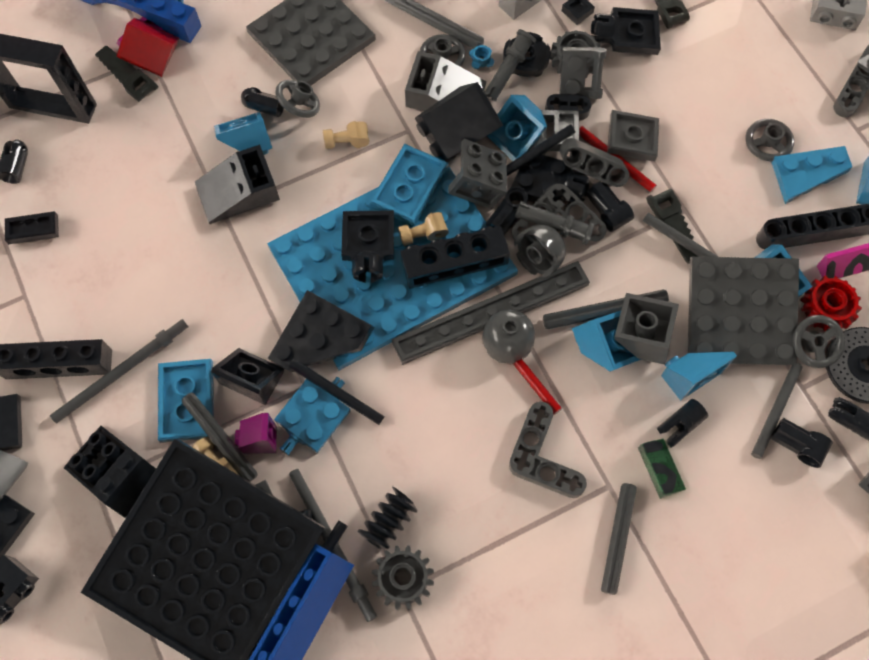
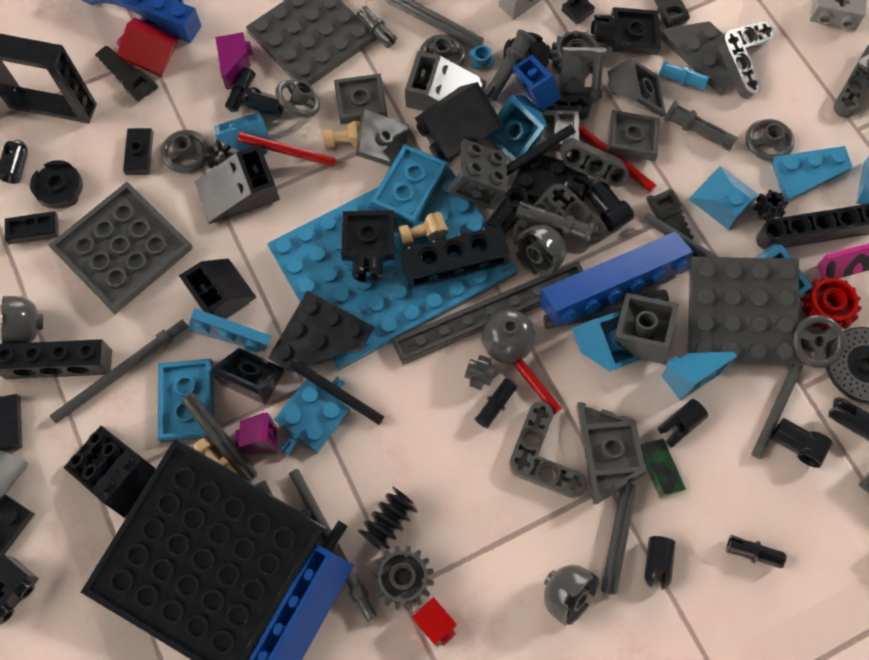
none -> dark grey cylinder [1,296,43,344]
none -> black plate [30,160,83,208]
none -> dark grey plate [48,182,193,314]
none -> black plate [123,128,154,175]
none -> dark grey piece [161,130,208,173]
none -> black slope [179,258,257,319]
none -> dark azure wing [187,308,271,352]
none -> black gear [203,139,234,169]
none -> magenta slope [215,32,253,90]
none -> black axle [225,67,256,112]
none -> red bar [237,132,336,167]
none -> dark grey plate [334,73,388,125]
none -> dark grey pin [356,6,397,48]
none -> dark grey plate [356,109,408,167]
none -> red brick [412,597,457,646]
none -> dark grey gear [465,355,496,390]
none -> black axle [474,378,517,429]
none -> blue brick [512,55,562,111]
none -> blue brick [540,231,693,327]
none -> dark grey cylinder [544,564,600,626]
none -> dark grey wing [577,402,646,505]
none -> dark grey slope [608,58,666,117]
none -> black piece [644,536,676,590]
none -> dark azure pin [659,61,710,91]
none -> dark grey wing [660,21,738,96]
none -> dark grey pin [664,100,738,151]
none -> dark azure slope [689,166,759,230]
none -> dark grey beam [717,21,775,98]
none -> black axle [726,535,787,568]
none -> black gear [753,189,788,220]

